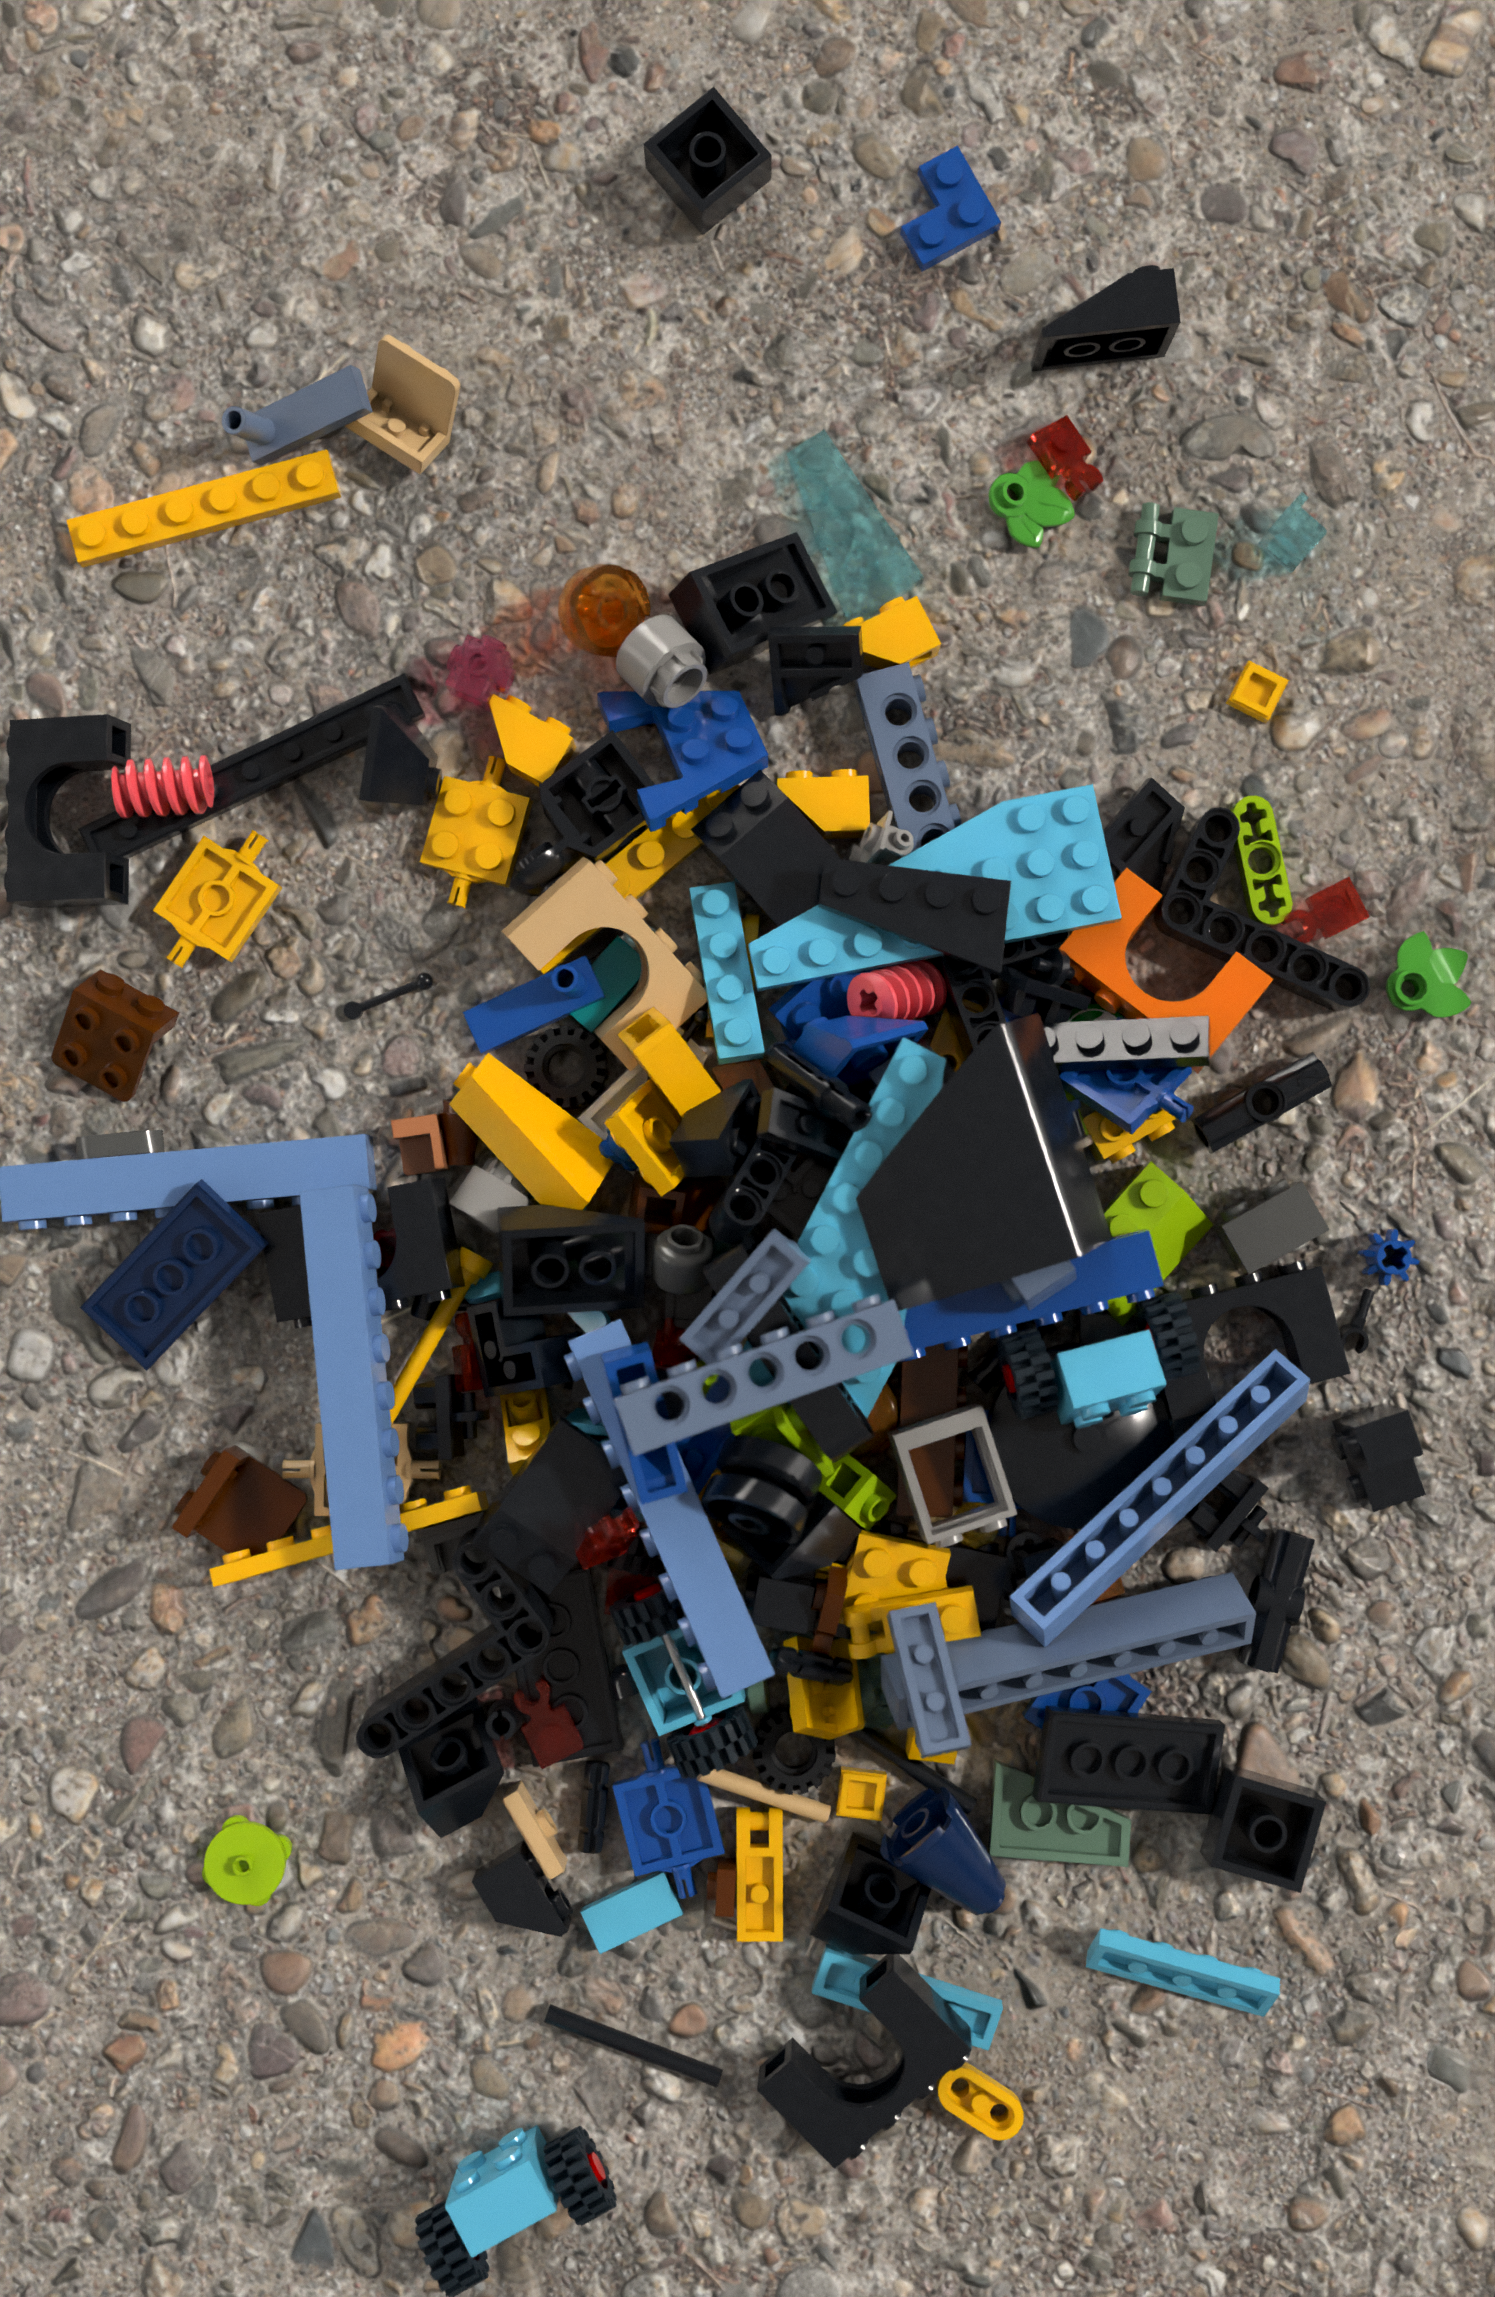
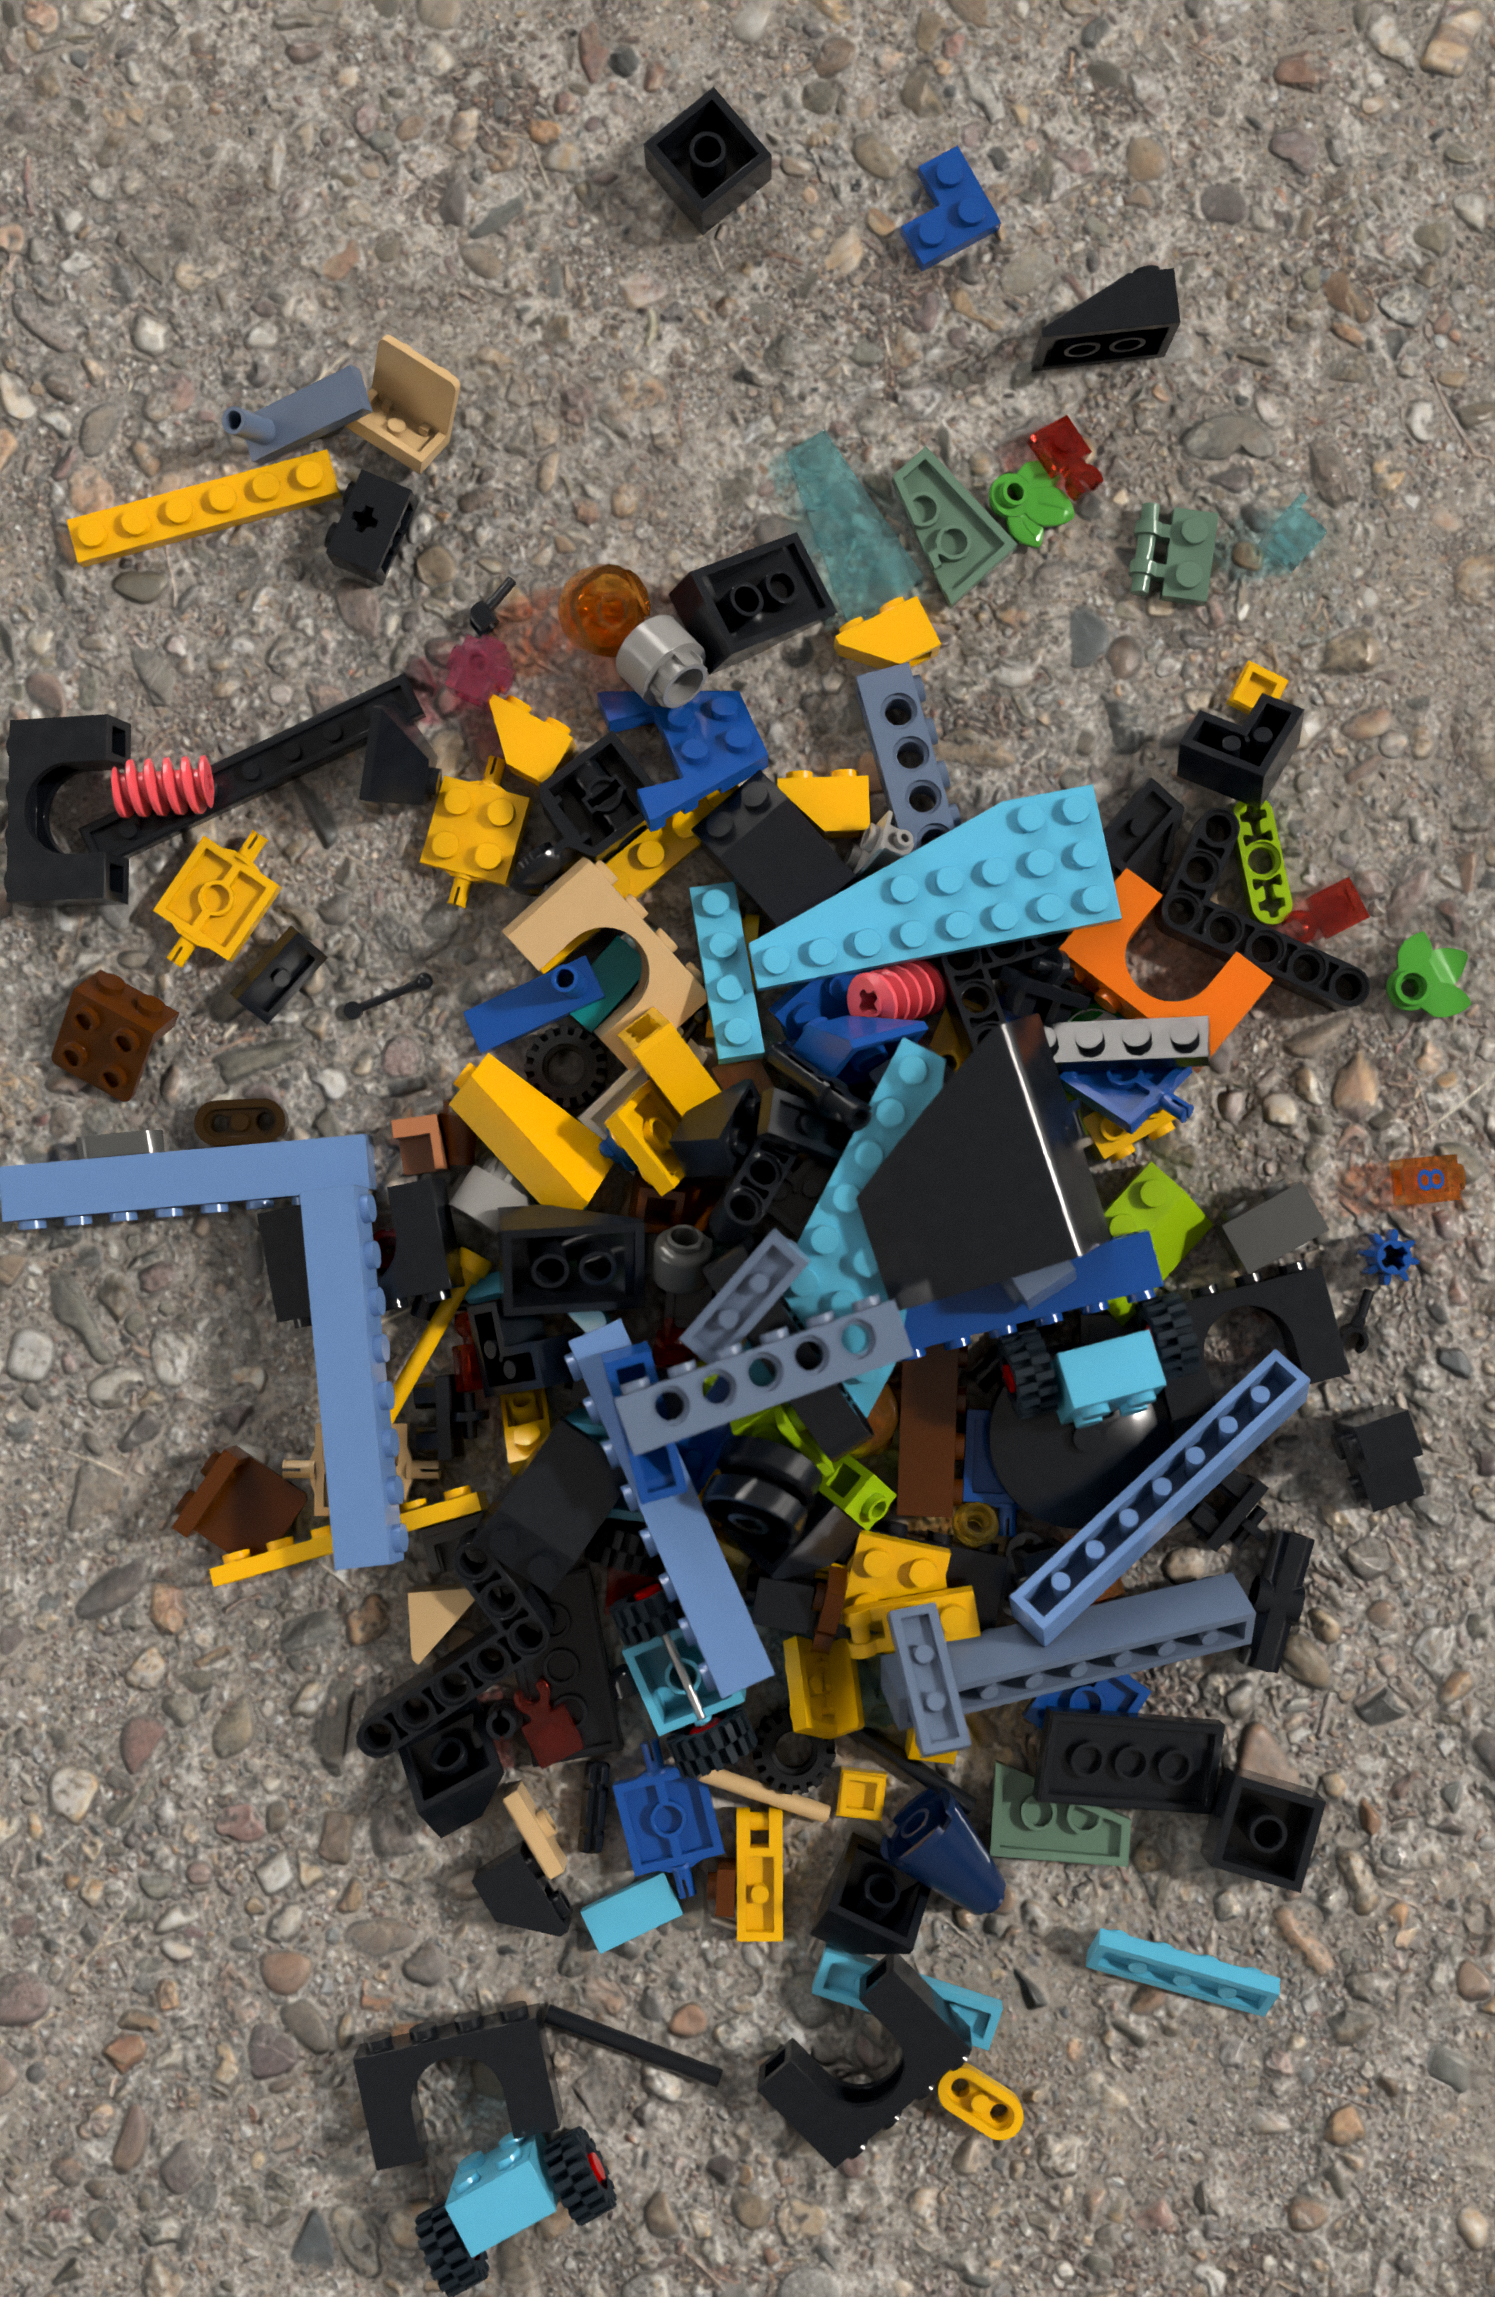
dark blue tile [80,1179,269,1371] -> none
lime piece [202,1815,292,1906] -> none
clear red plate [575,1506,640,1570] -> none
sand green tile [745,1678,770,1714] -> none
black wing [768,626,864,716] -> none
black axle [769,1645,854,1686] -> none
black wing [818,858,1011,976] -> none
light grey window [887,1403,1017,1548] -> none
black piece [1191,1052,1332,1154] -> none
none -> dark brown plate [194,1098,289,1147]
none -> black plate [230,926,328,1025]
none -> black brick [324,469,418,586]
none -> black arch [353,2001,563,2171]
none -> tan slope [408,1583,475,1665]
none -> black hand [469,577,516,637]
none -> sand green wing [892,446,1018,609]
none -> black brick [1177,693,1305,809]
none -> clear orange brick [1389,1154,1466,1206]

